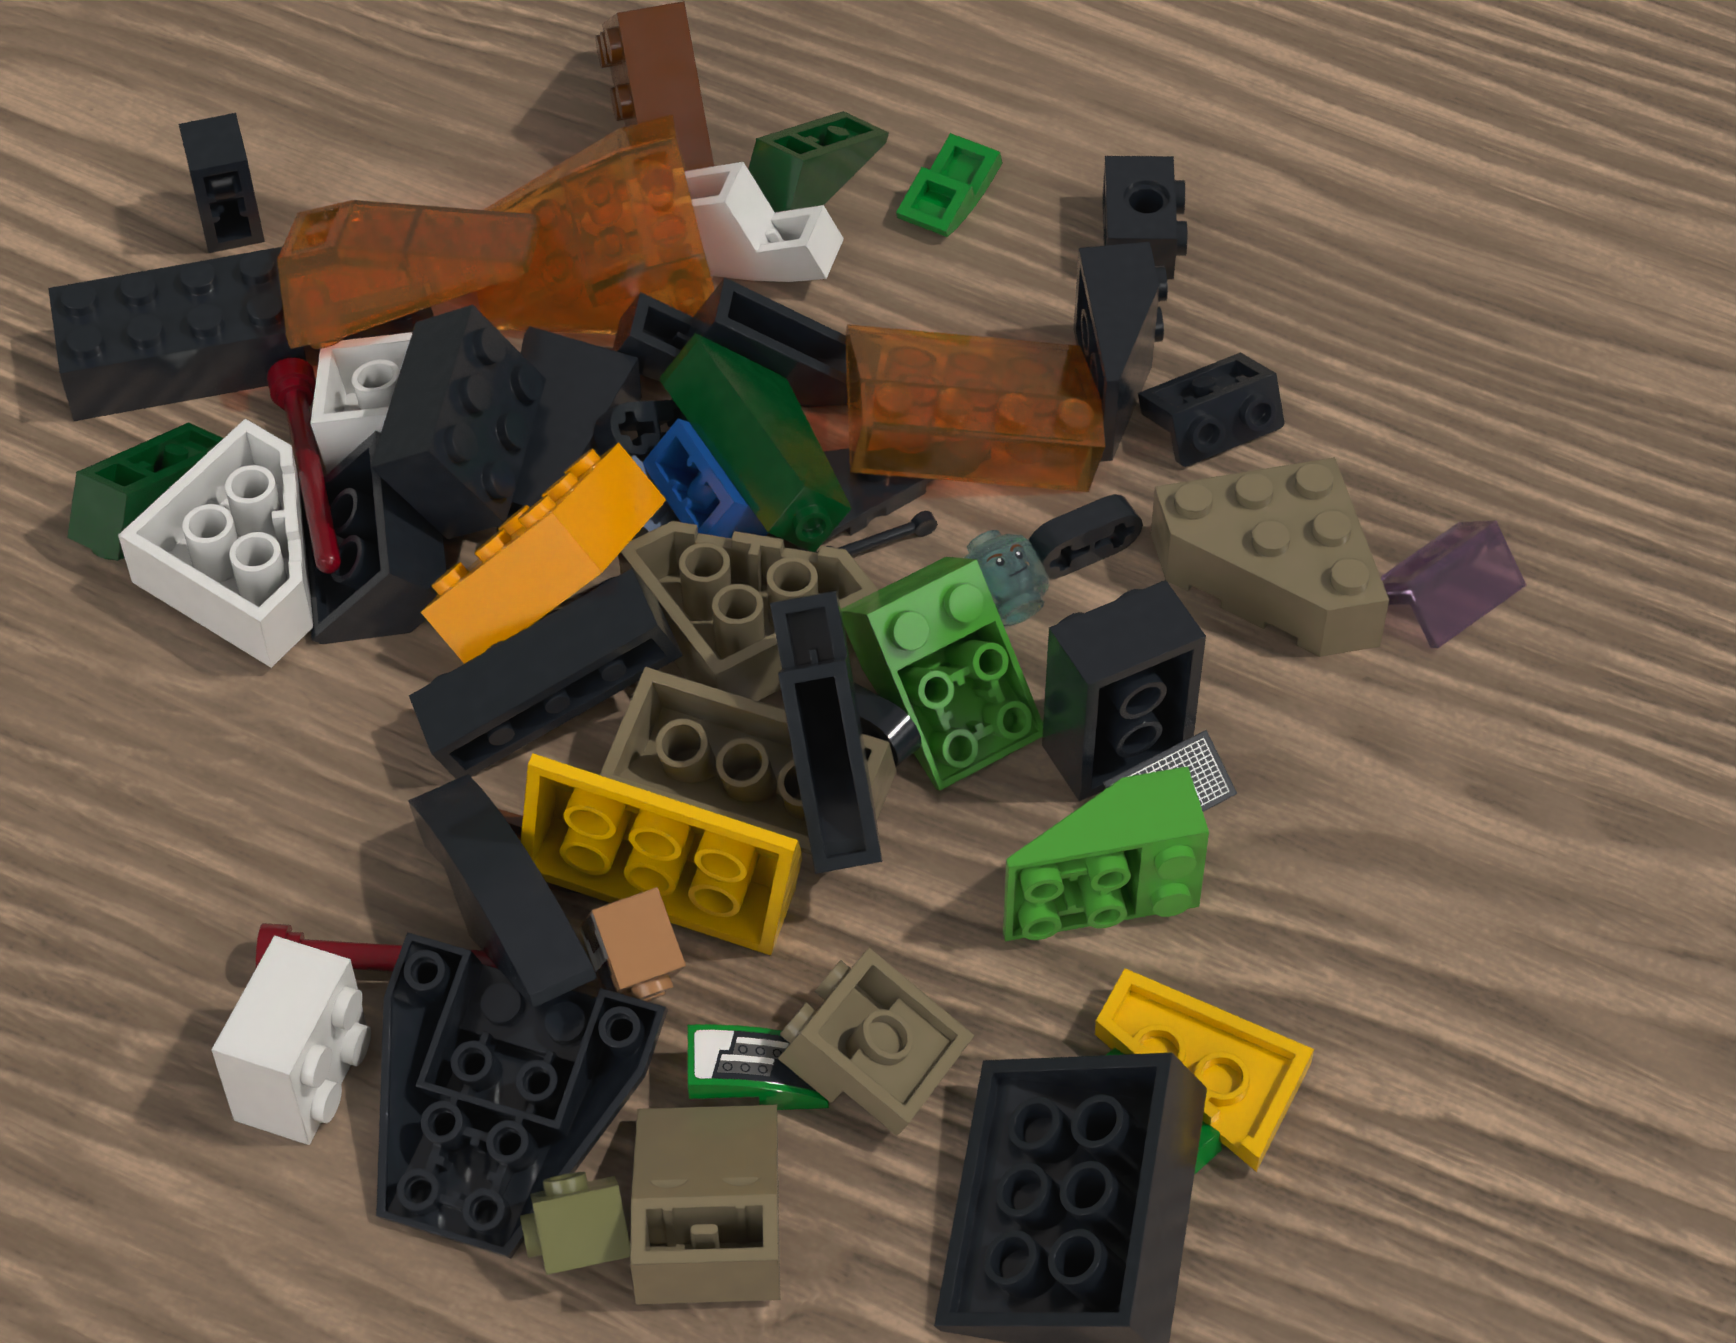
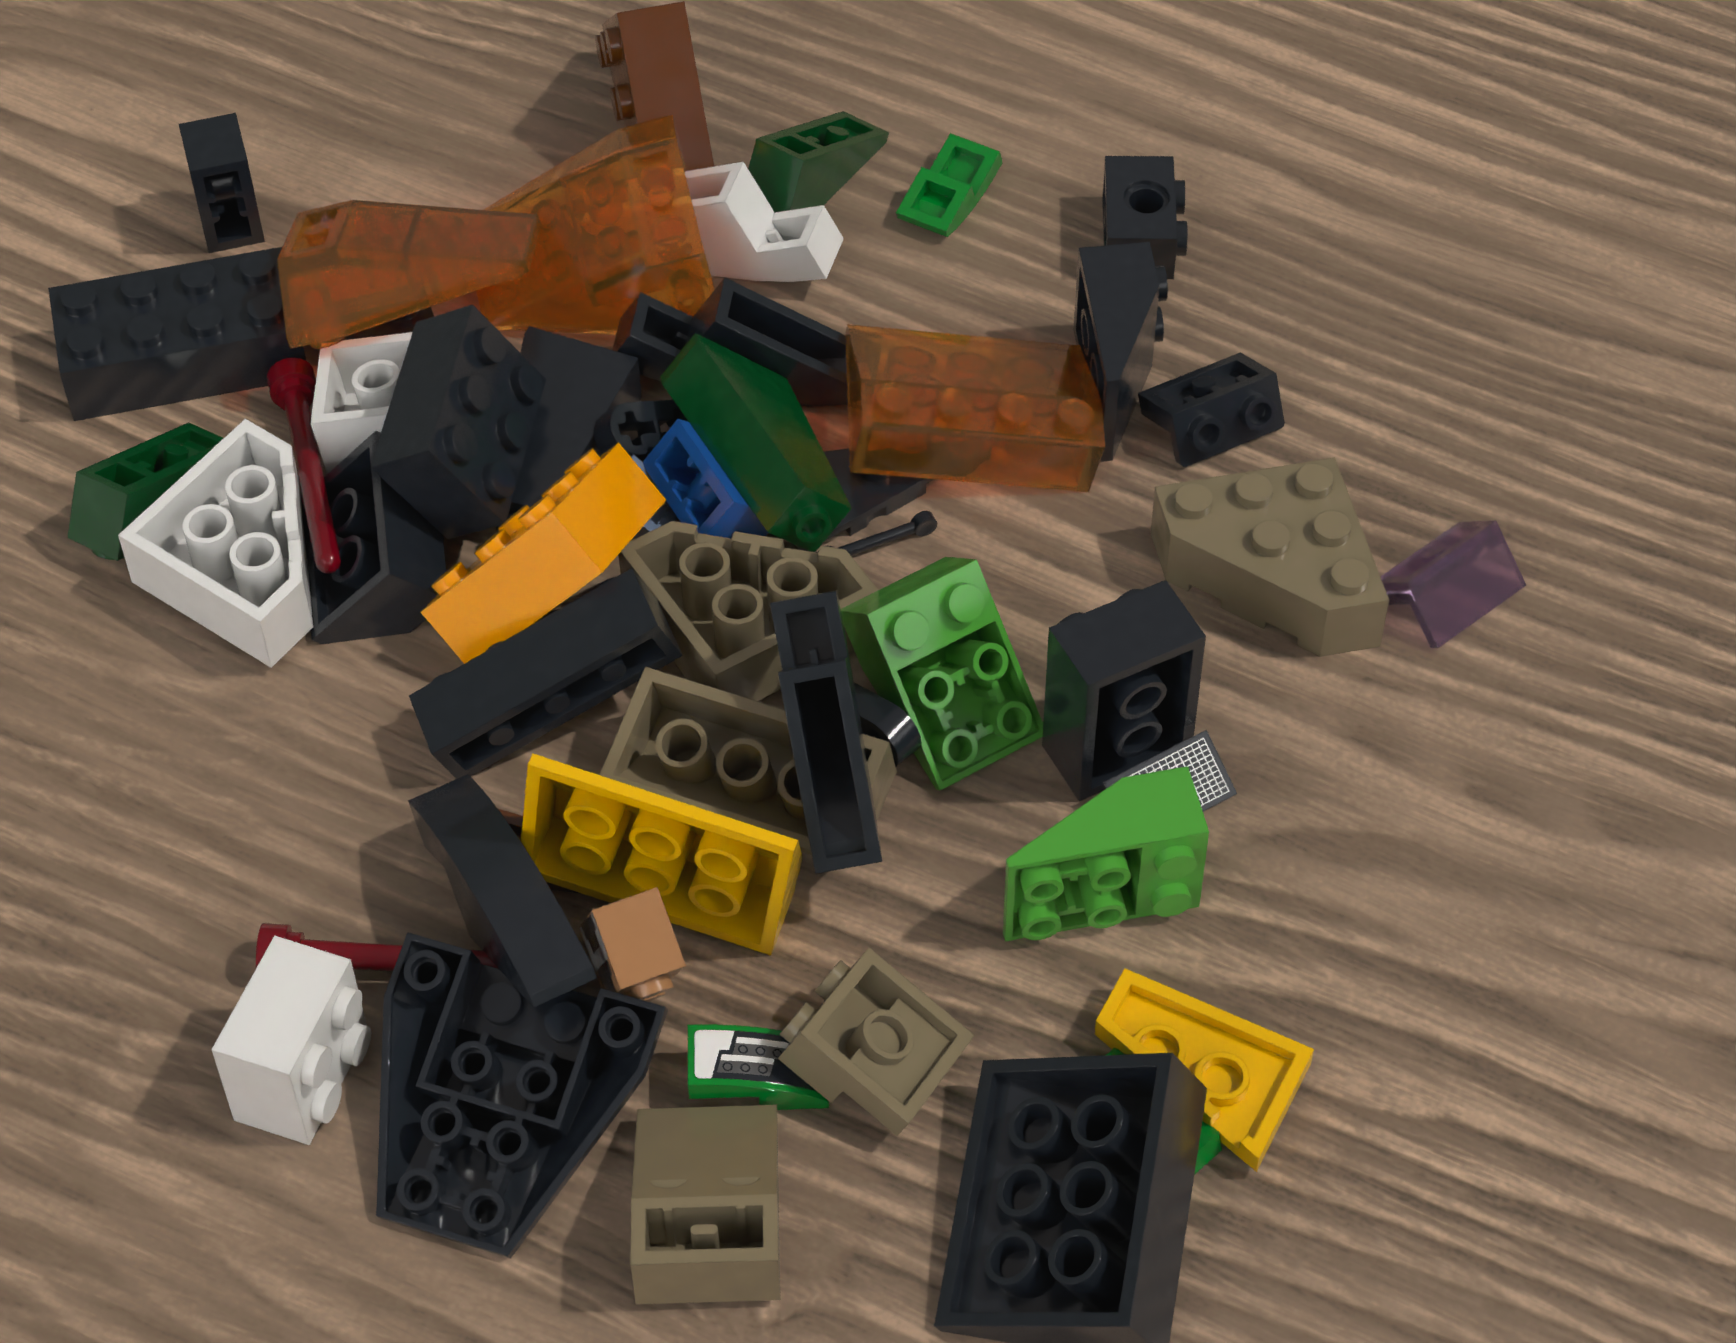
olive brick [520,1172,631,1275] -> none
clear light blue head [964,530,1050,627] -> none
black beam [1026,494,1143,578] -> none

